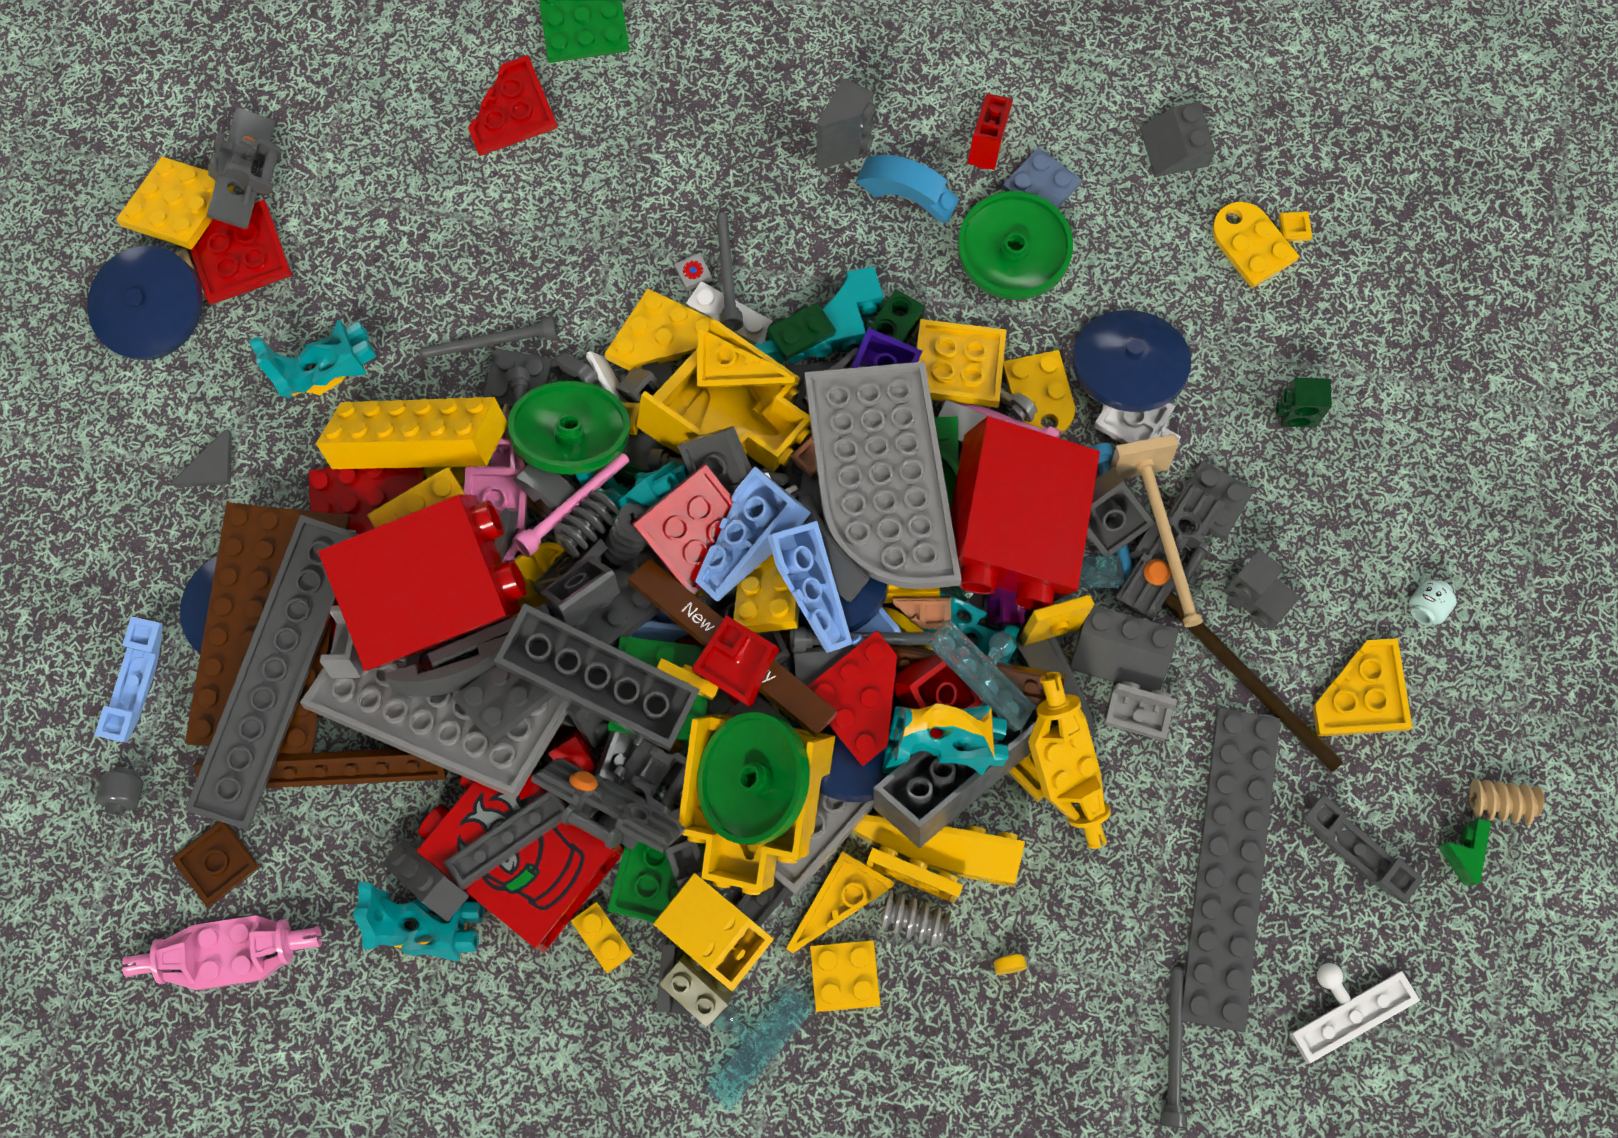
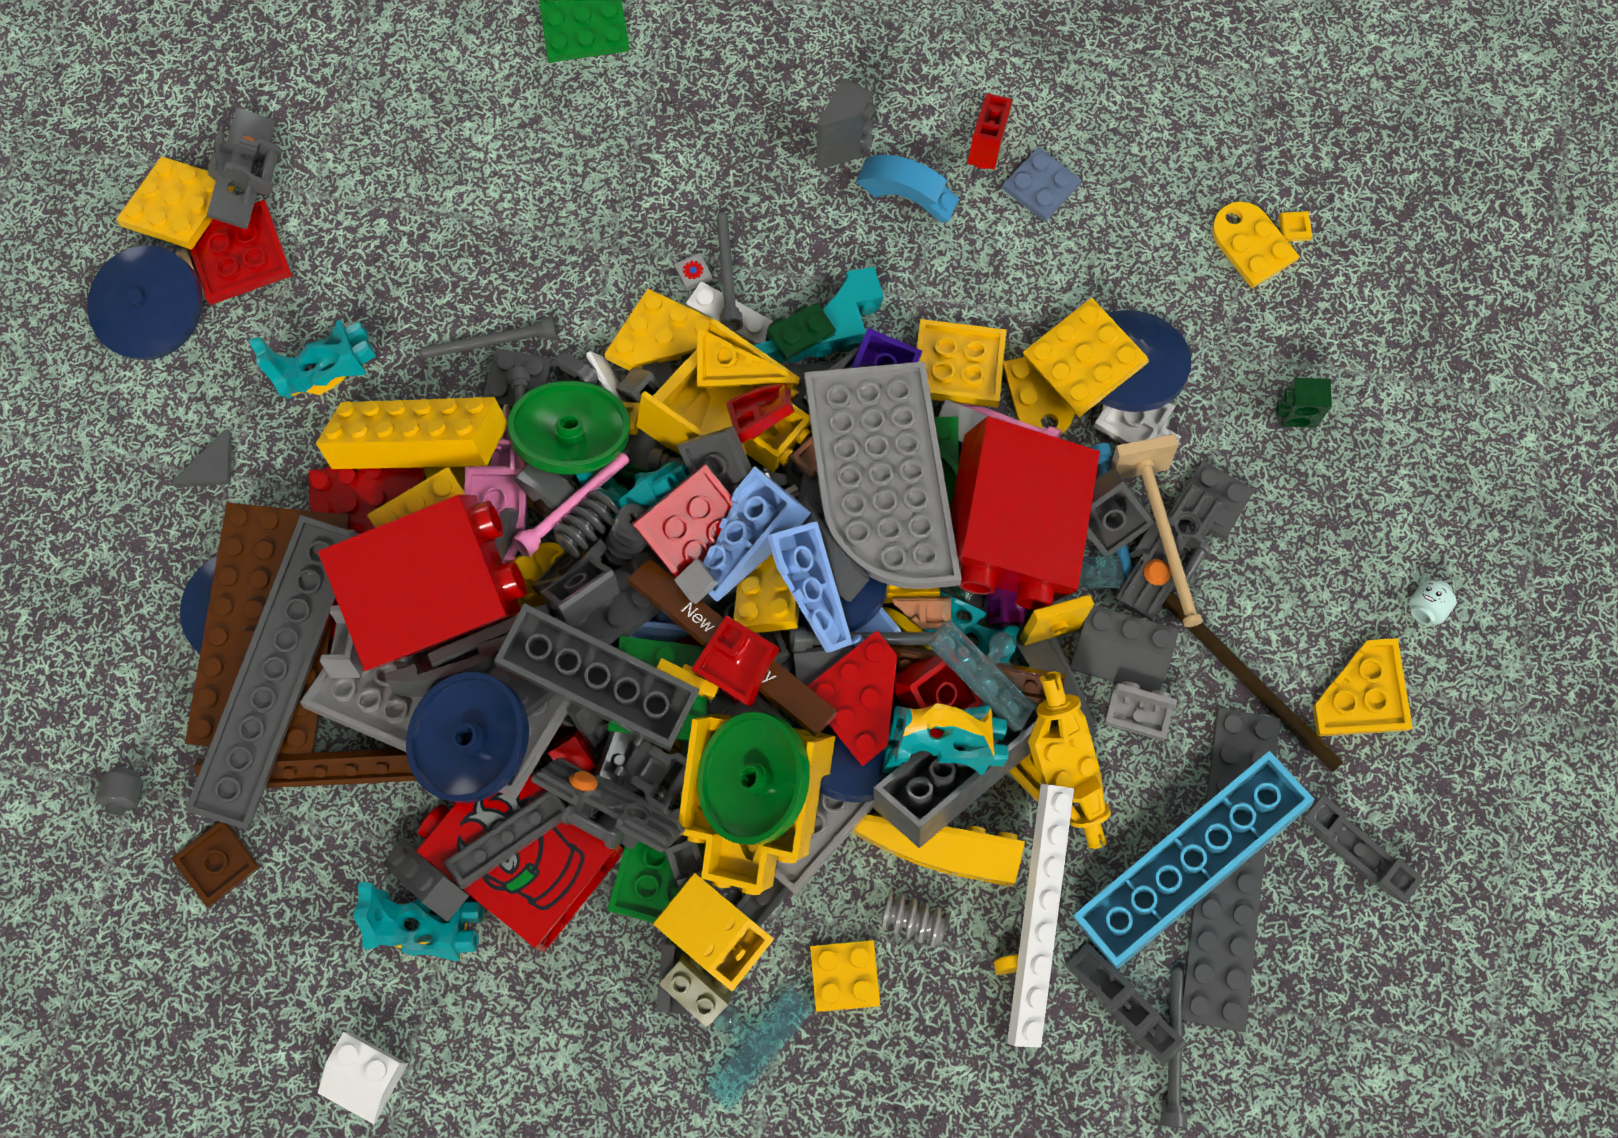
light blue slope [94,616,162,743] -> none
bright pink plate [122,915,322,990] -> none
red plate [468,55,558,156] -> none
yellow plate [571,902,634,974] -> none
yellow wing [786,851,895,954] -> none
dark green brick [864,289,925,343] -> none
yellow plate [866,846,963,904] -> none
green dish [958,191,1073,300] -> none
light grey plate [1000,389,1037,422] -> none
dark grey slope [1140,102,1216,177] -> none
dark grey brick [1224,549,1301,631] -> none
white plate [1290,963,1420,1064] -> none
green slope [1438,818,1491,887] -> none
tan piece [1469,778,1544,825] -> none
none -> white slope [318,1032,408,1124]
none -> dark blue dish [406,672,529,803]
none -> light grey tile [674,558,718,604]
none -> red plate [726,383,794,444]
none -> white plate [1007,784,1074,1047]
none -> yellow plate [1023,297,1149,417]
none -> dark grey slope [1066,943,1186,1067]
none -> medium azure brick [1073,751,1315,970]

